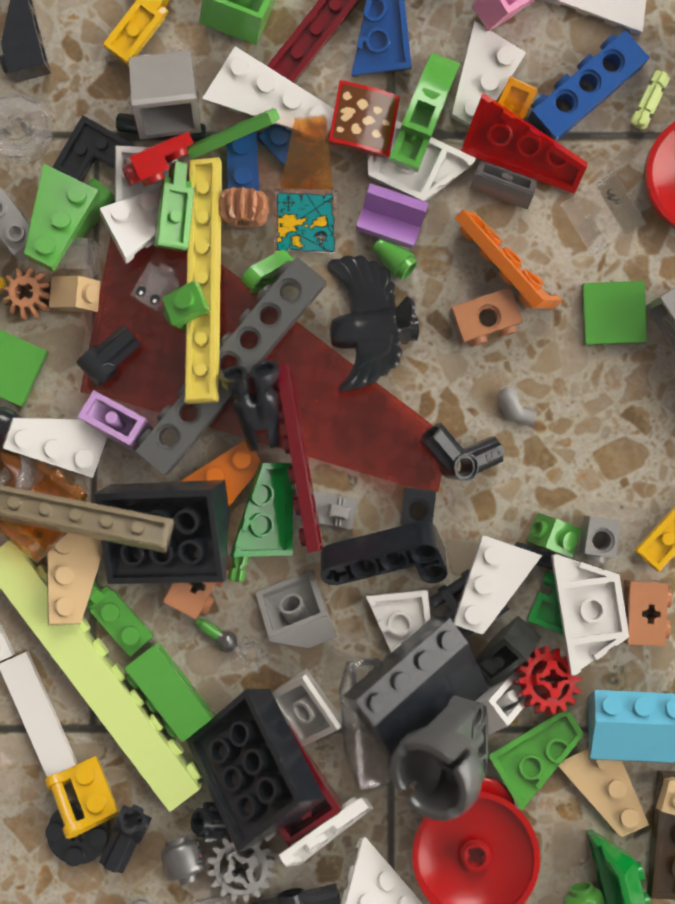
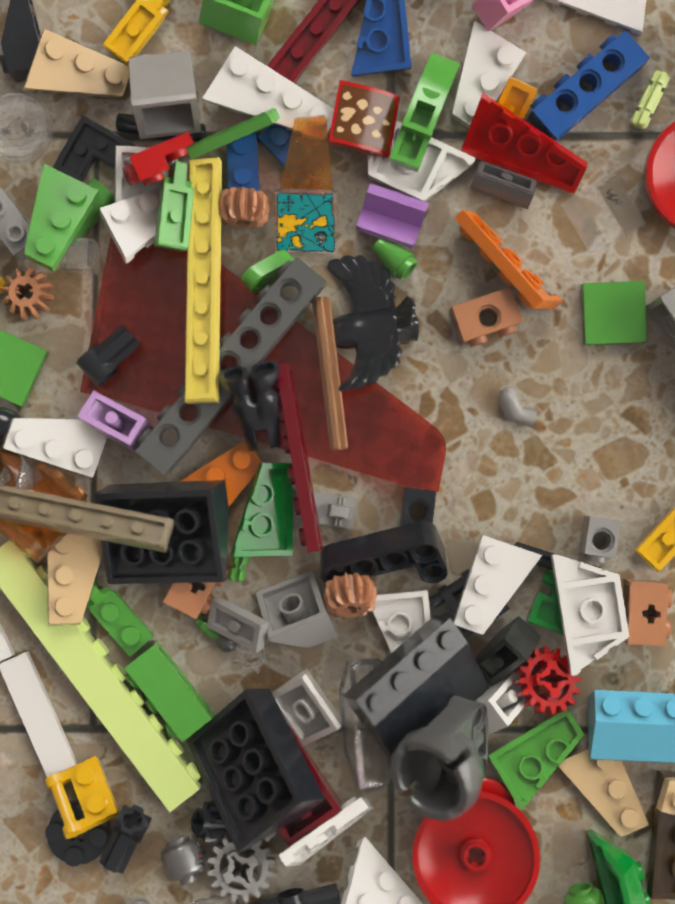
tan brick [49,276,101,312] -> none
clear brick [130,262,180,315] -> none
bright green bracket [162,280,210,332] -> none
black piece [420,423,505,481] -> none
bright green bracket [527,513,583,558] -> none
none -> tan wing [23,29,130,98]
none -> light grey hinge [207,597,268,653]
none -> medium nougat axle [312,296,348,451]
none -> nougat gear [323,572,377,619]

